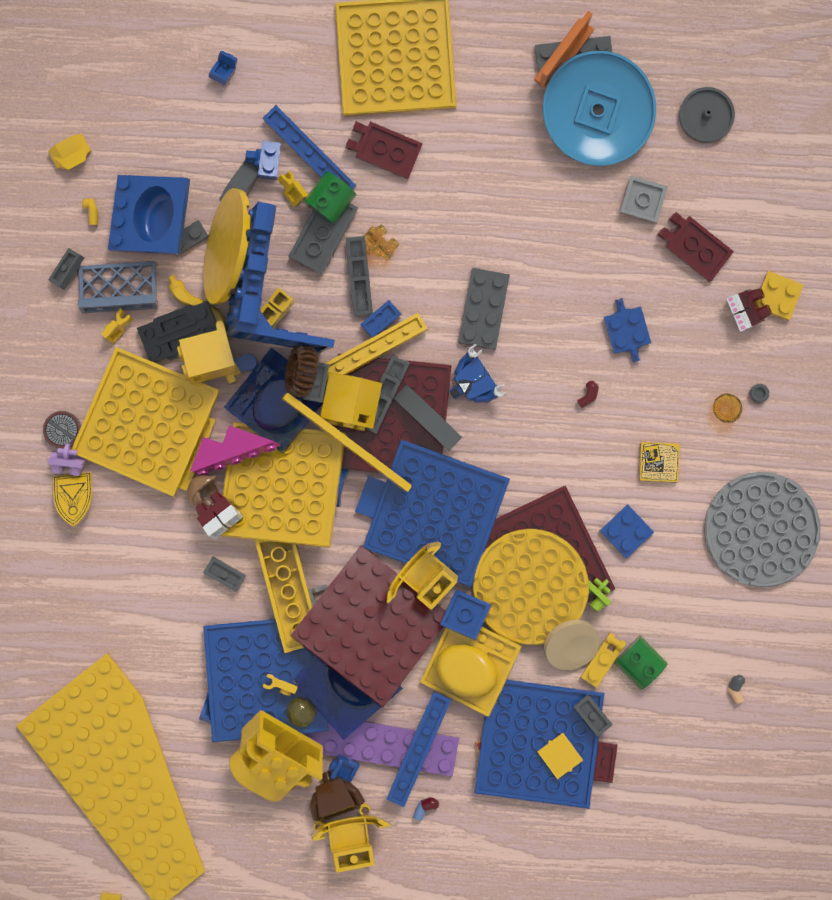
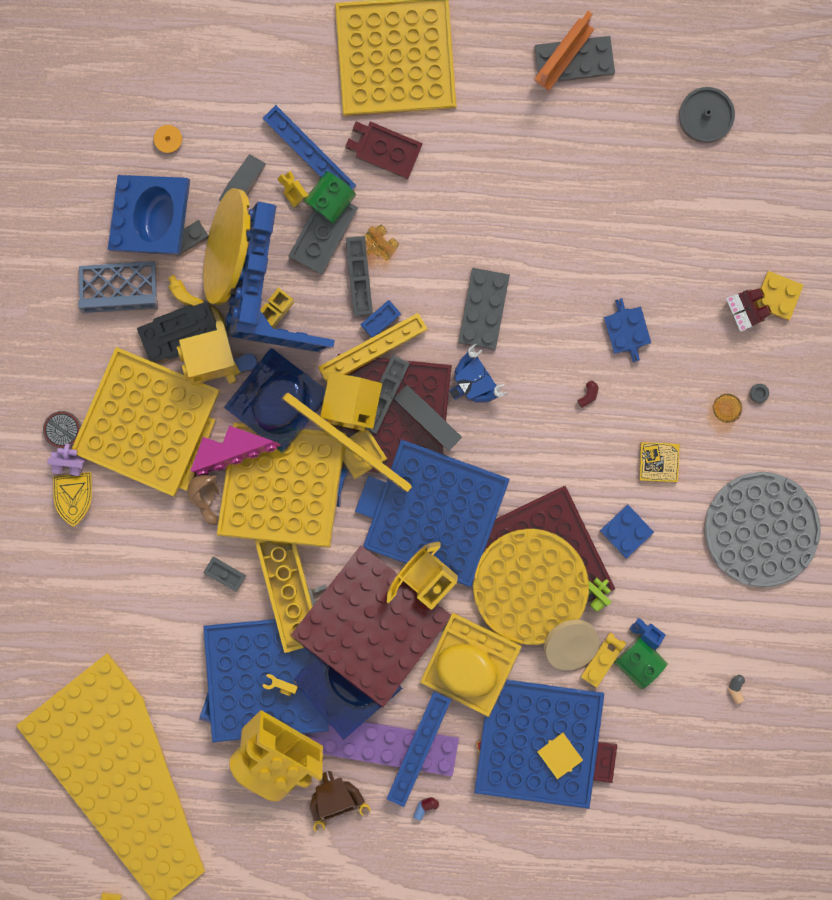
yellow slope [48,133,91,170] -> none
dark grey plate [48,248,84,290] -> none
yellow arm [82,198,98,225] -> none
yellow plate [101,308,133,345] -> none
hips [195,491,243,539] -> none
blue bracket [208,51,238,85] -> none
hinge [245,140,281,180] -> none
reddish brown gear [284,344,318,398] -> none
clear yellow hair [285,697,317,727] -> none
dark grey plate [303,362,329,403] -> none
yellow piece [311,815,390,873] -> none
blue bracket [328,754,360,782] -> none
blue plate [440,590,492,641] -> none
dark azure dish [542,51,656,166] -> none
dark grey plate [573,694,613,737] -> none
light grey plate [620,176,668,224] -> none
dark red tile [657,212,734,282] -> none
none -> light orange piece [154,125,182,153]
none -> yellow tile [343,429,387,479]
none -> blue plate [629,618,666,650]

